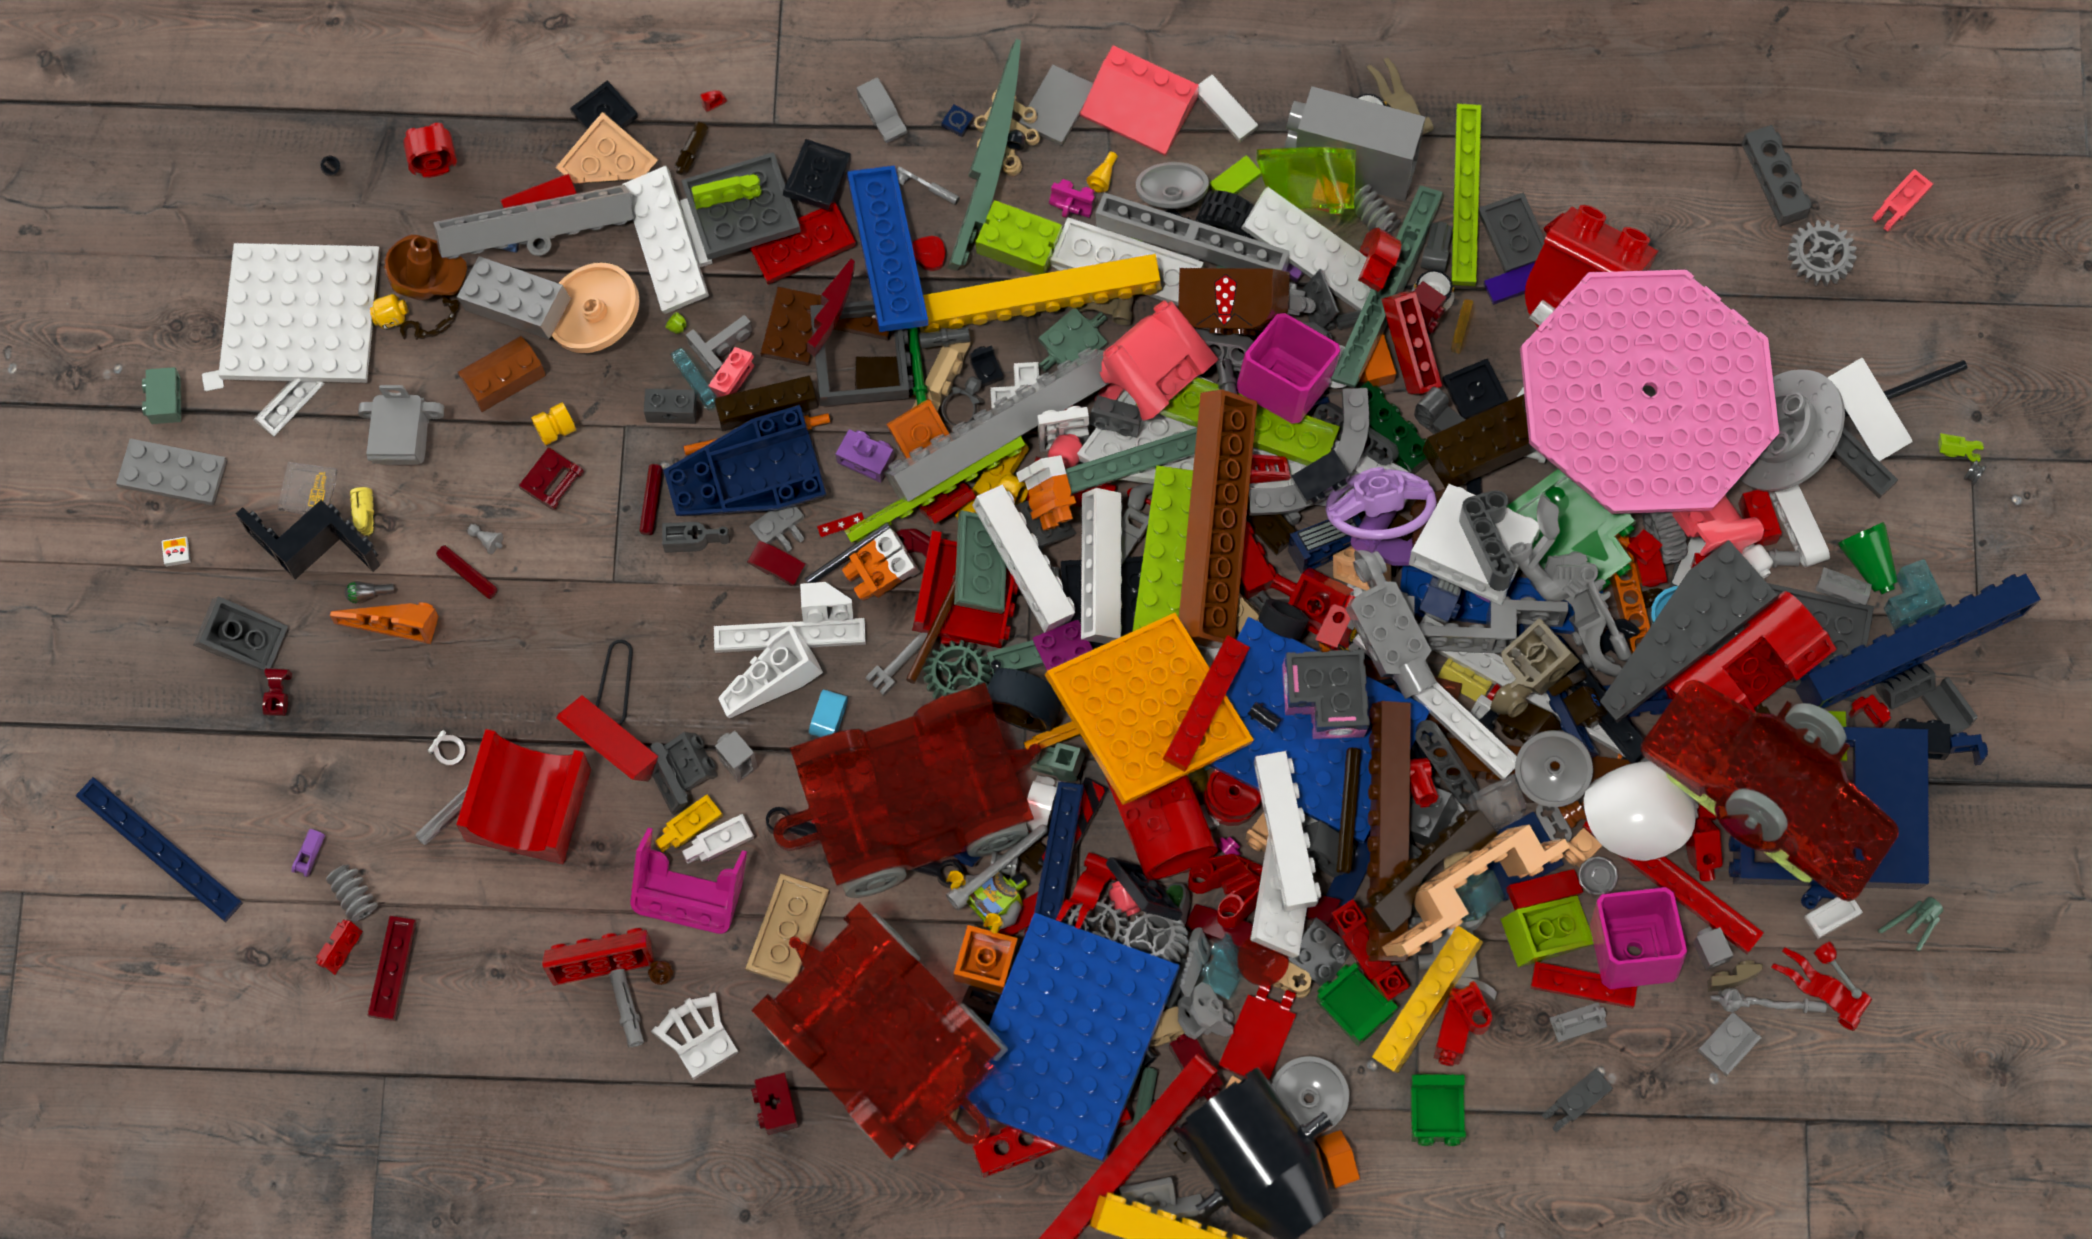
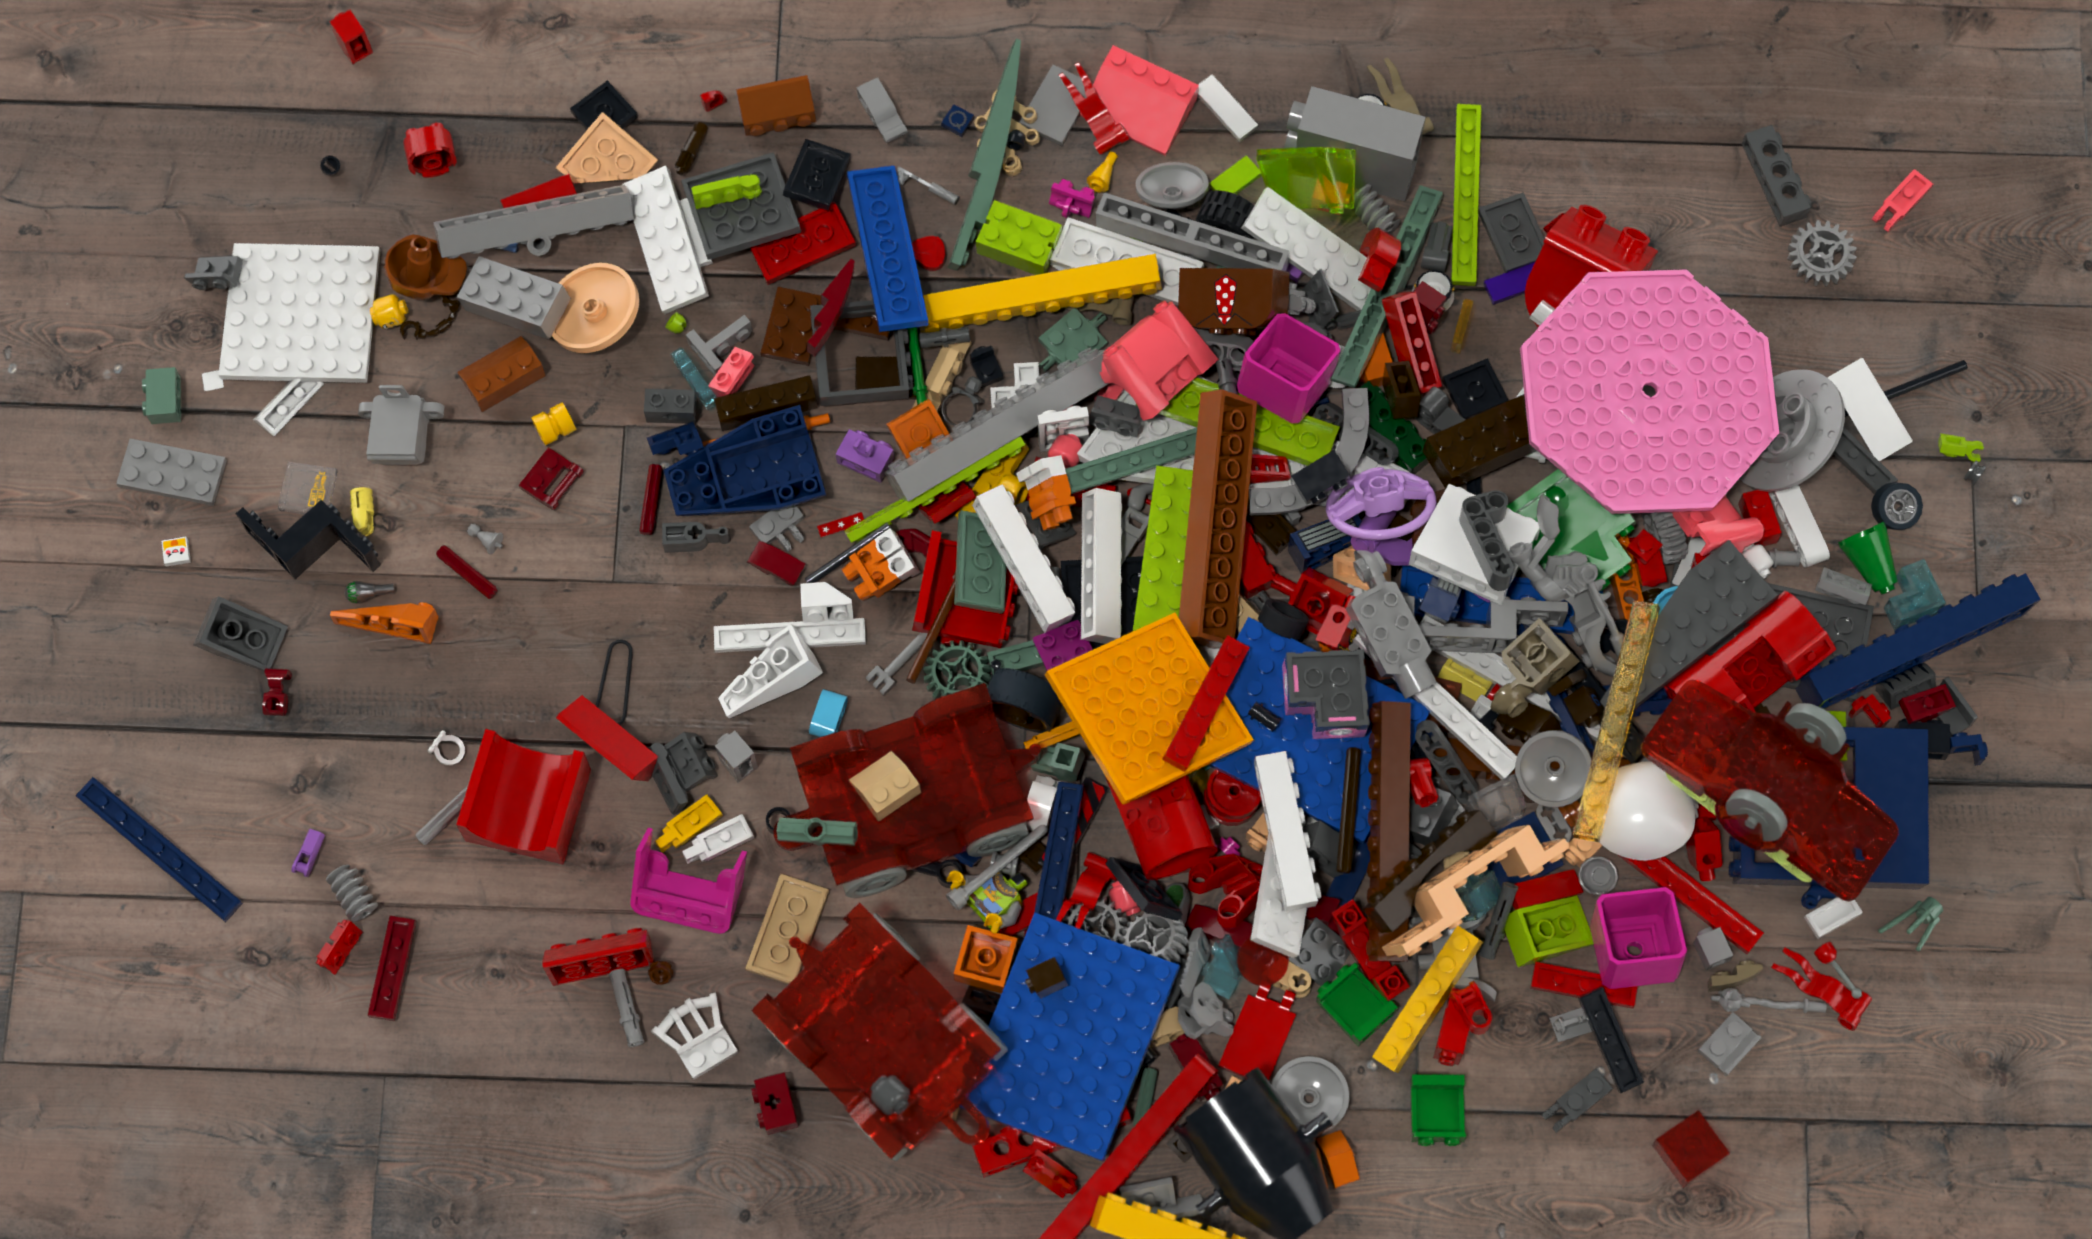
none -> dark grey bracket [184,256,243,290]
none -> red brick [330,10,373,64]
none -> dark blue plate [647,422,703,455]
none -> dark orange slope [736,75,816,136]
none -> sand green piece [777,818,858,846]
none -> tan slope [849,751,921,822]
none -> dark grey head [871,1075,910,1115]
none -> red hinge [1022,1149,1077,1199]
none -> dark brown brick [1025,957,1069,999]
none -> red flag [1059,62,1130,155]
none -> dark brown brick [1382,361,1421,419]
none -> dark grey pin [1479,882,1519,960]
none -> clear yellow plate [1572,600,1660,842]
none -> black tile [1577,986,1644,1093]
none -> clear red brick [1652,1110,1730,1188]
none -> wheel [1871,482,1923,530]
none -> dark red slope [1898,684,1956,724]

